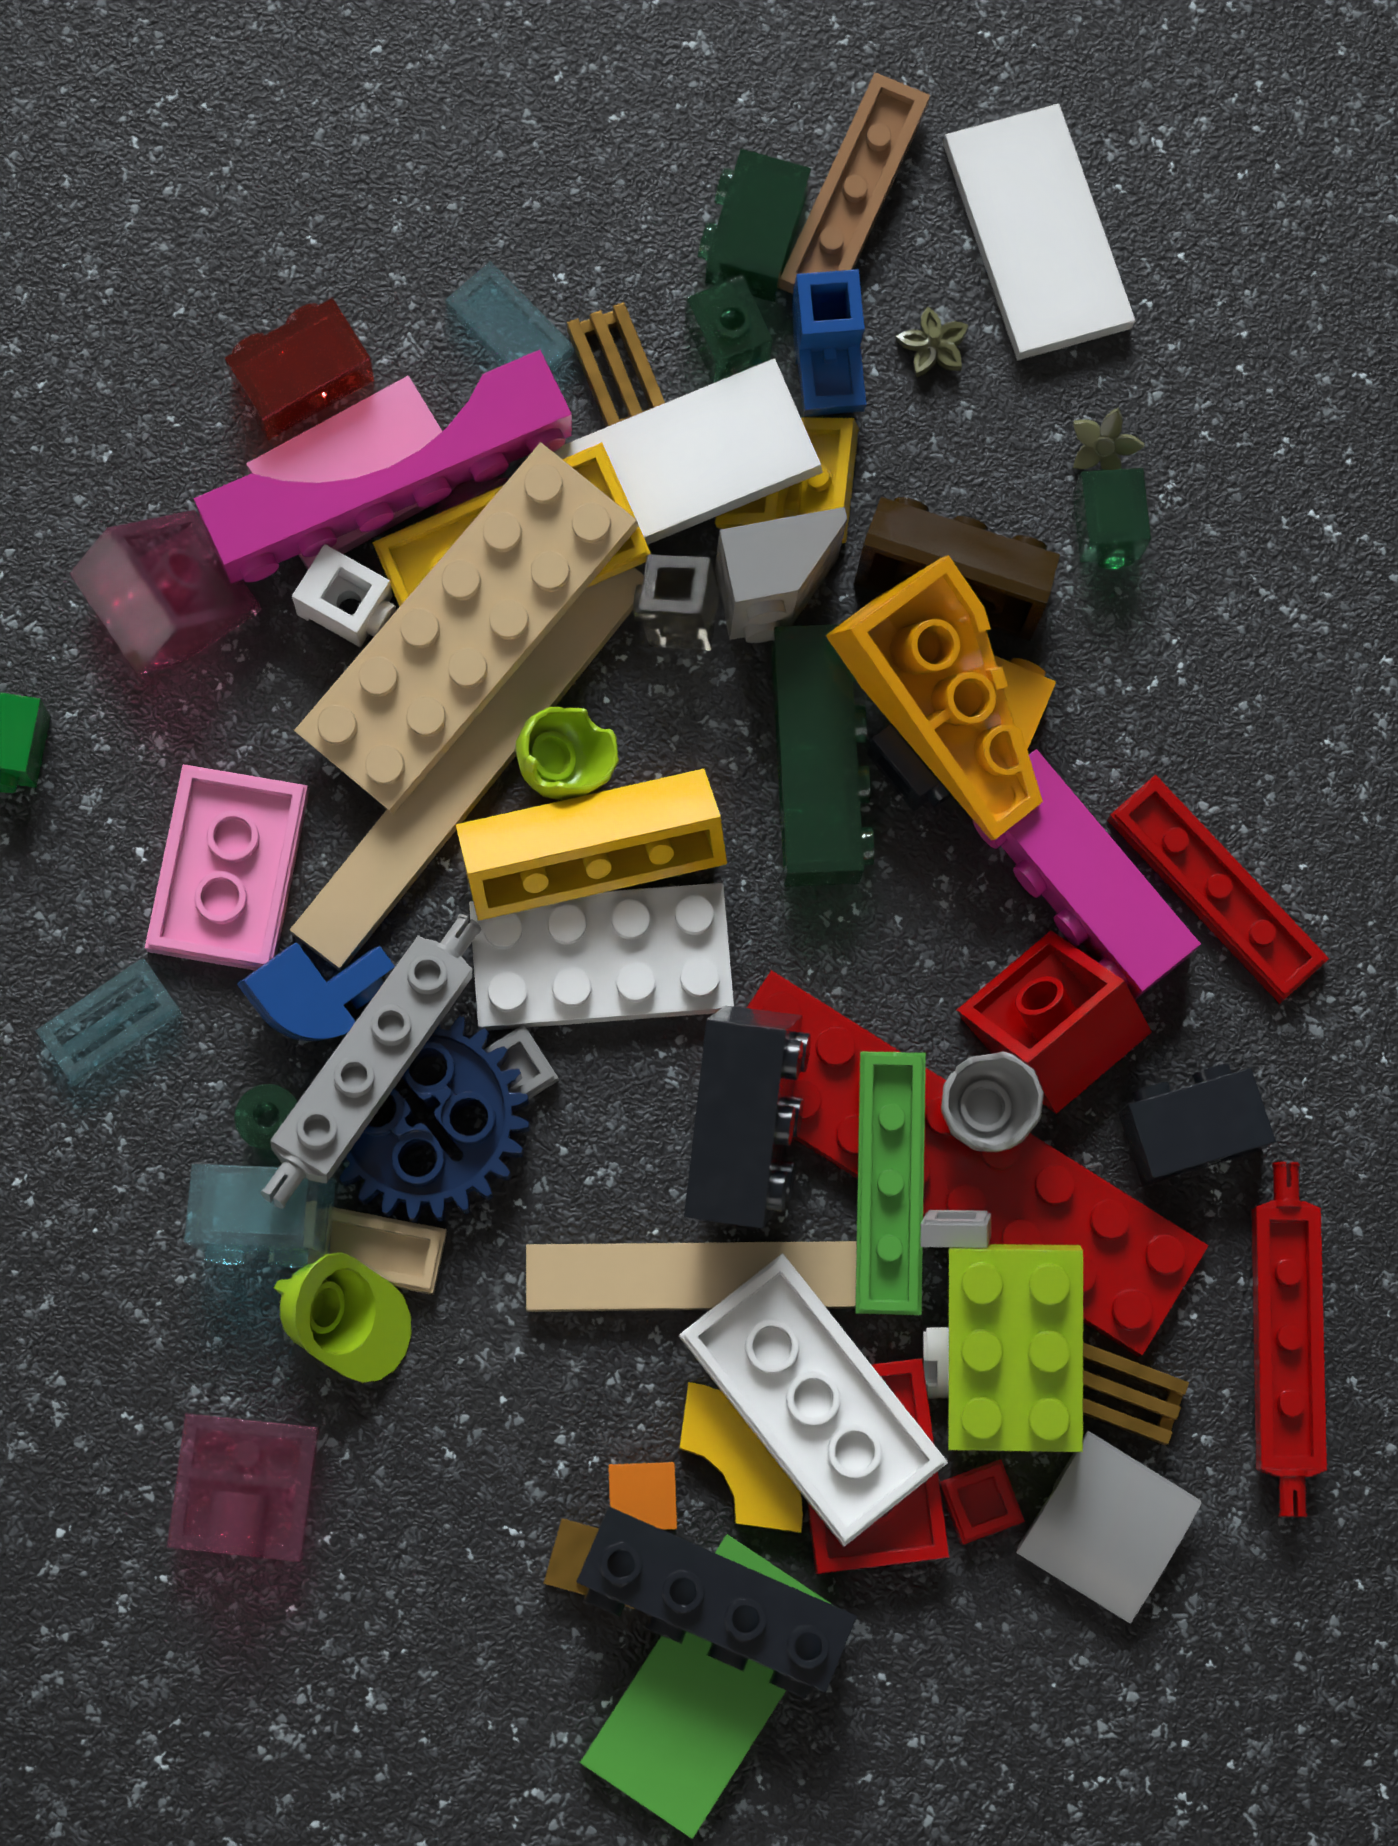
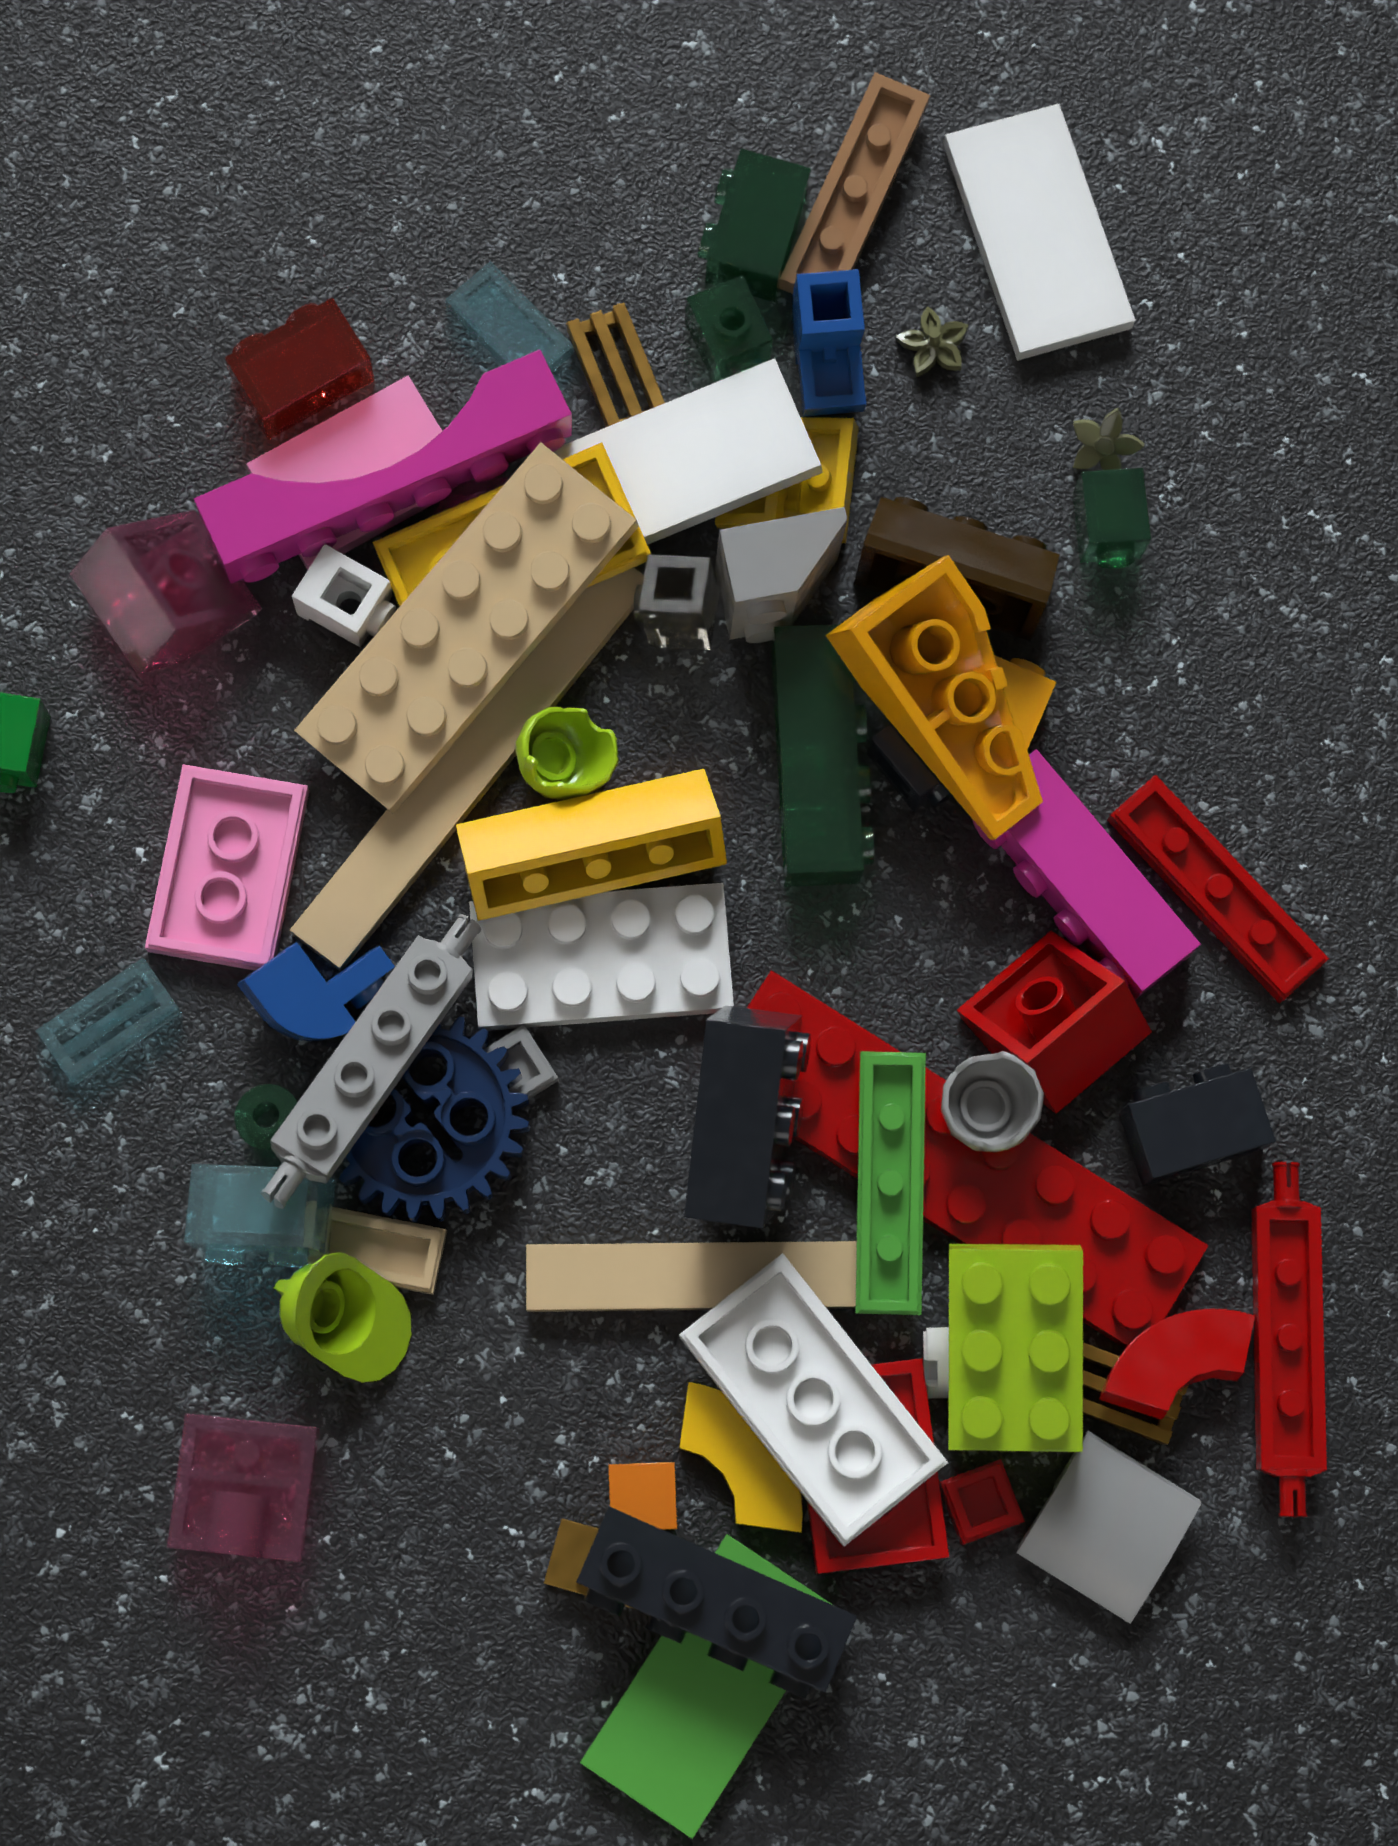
light grey tile [921,1210,991,1248] -> none
none -> red tile [1099,1309,1255,1420]

